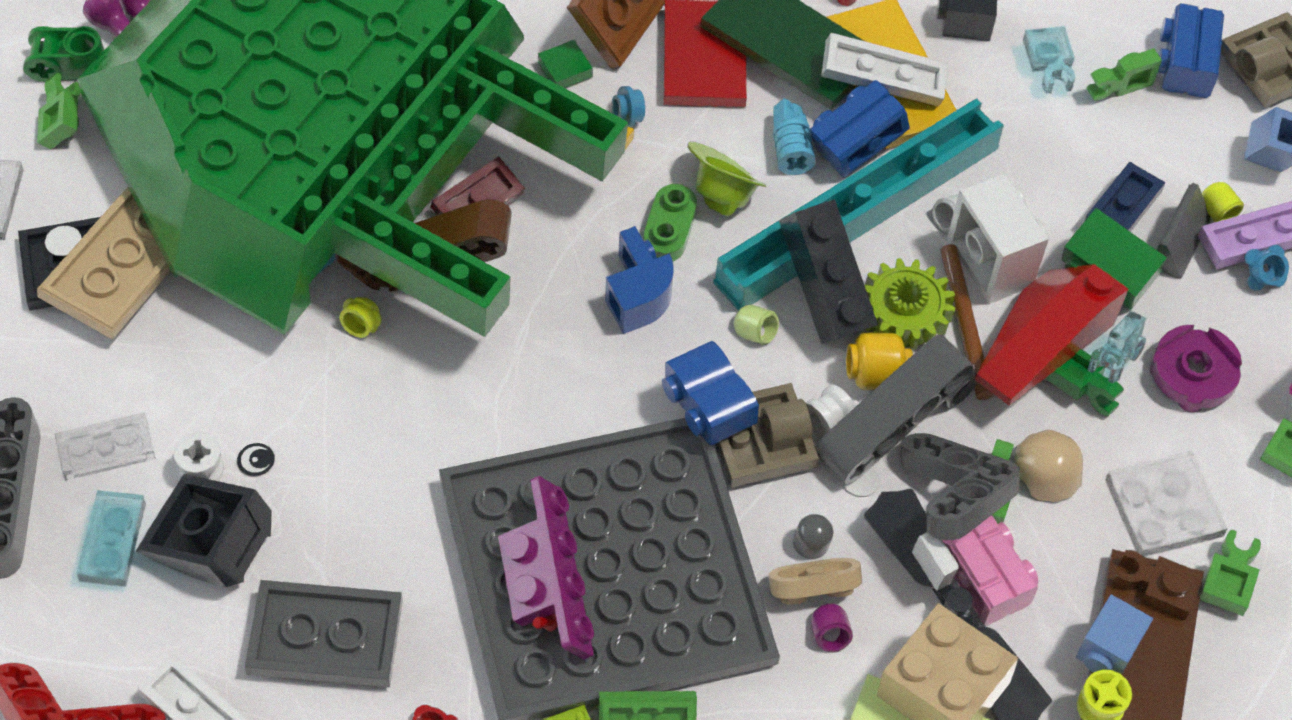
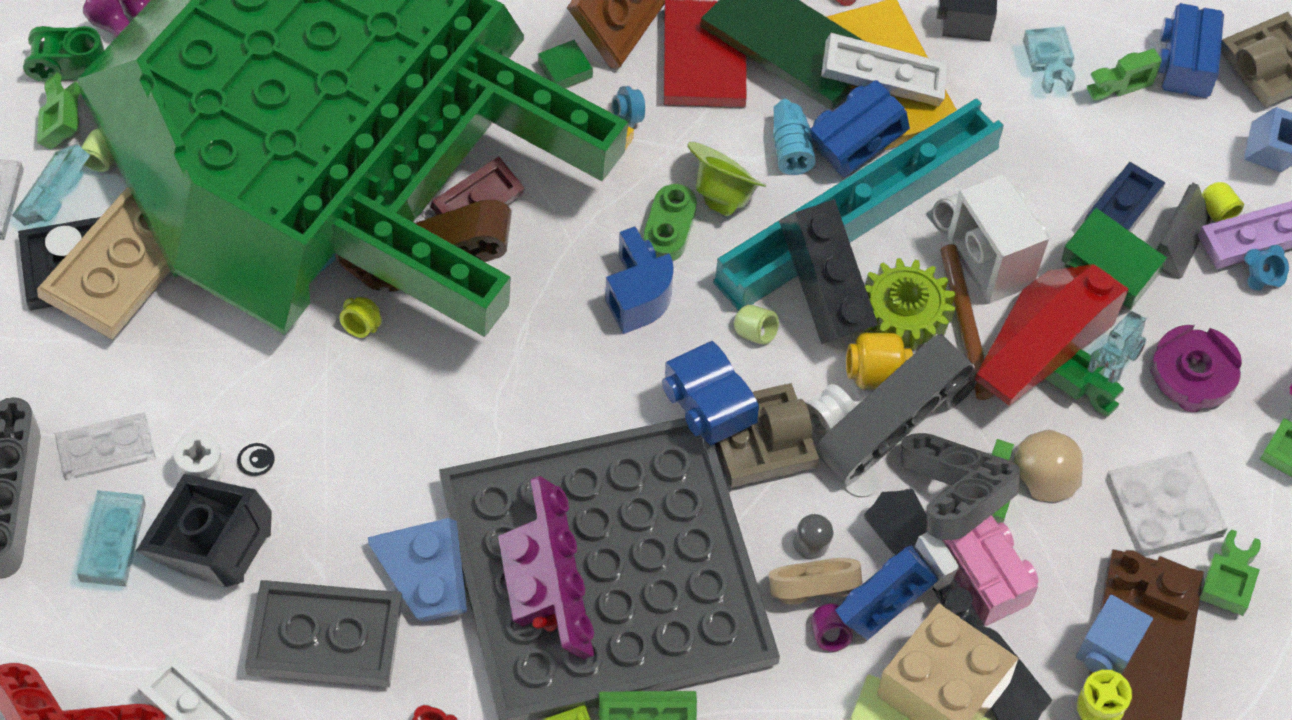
none -> clear light blue plate [12,144,90,226]
none -> yellowish green piece [78,128,114,172]
none -> medium blue wing [368,518,467,622]
none -> blue bracket [835,546,939,640]

